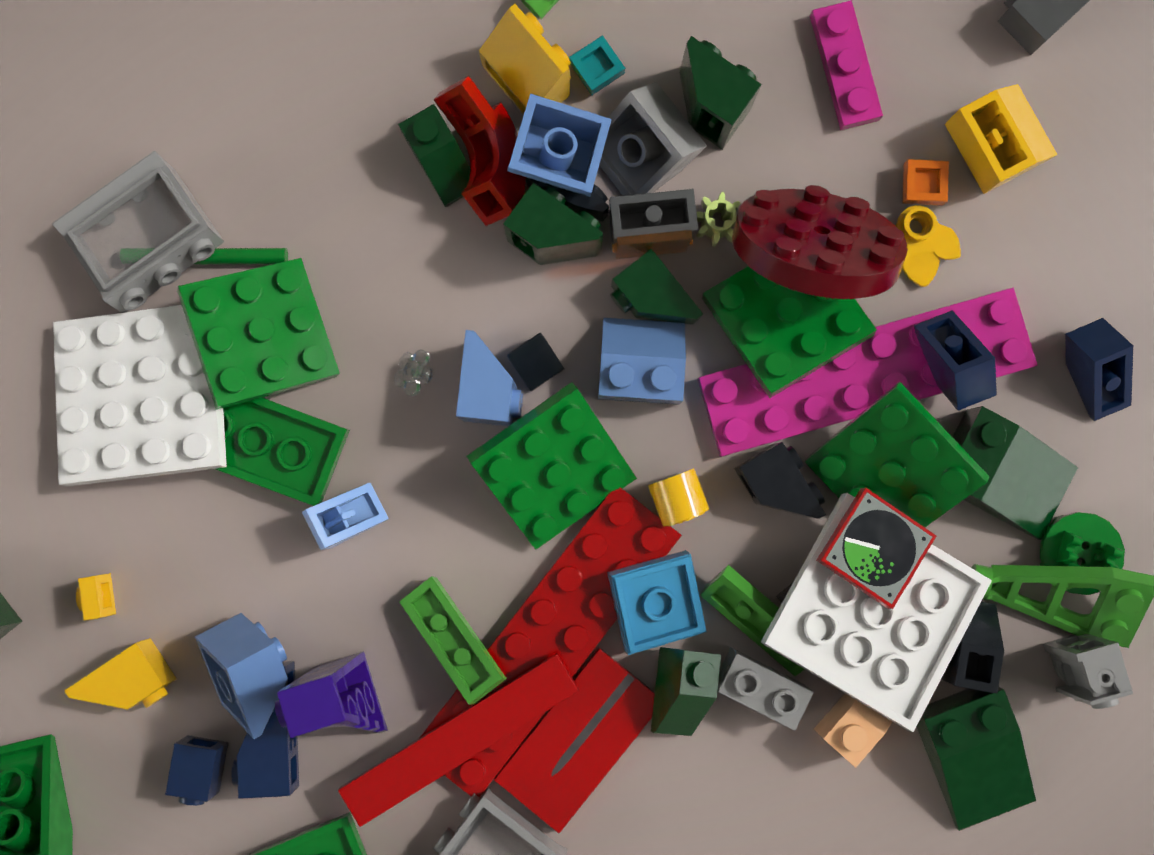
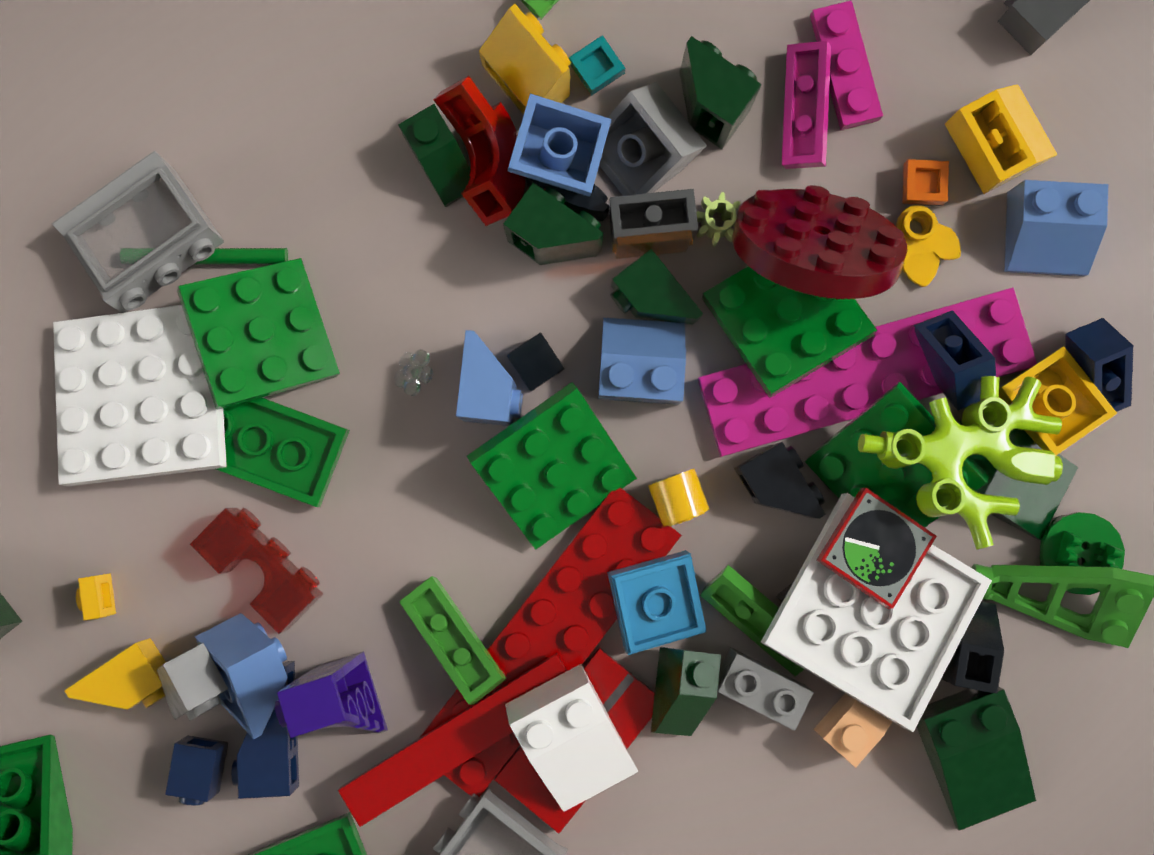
light blue slope [302,483,389,550] -> none
light grey hinge [1043,634,1133,709] -> none
none -> light grey slope [157,643,228,721]
none -> clear red arch [190,508,323,634]
none -> white slope [505,664,638,812]
none -> dark pink plate [782,40,831,169]
none -> lime plant [858,376,1063,550]
none -> yellow slope [999,346,1117,456]
none -> medium blue slope [1004,180,1109,276]

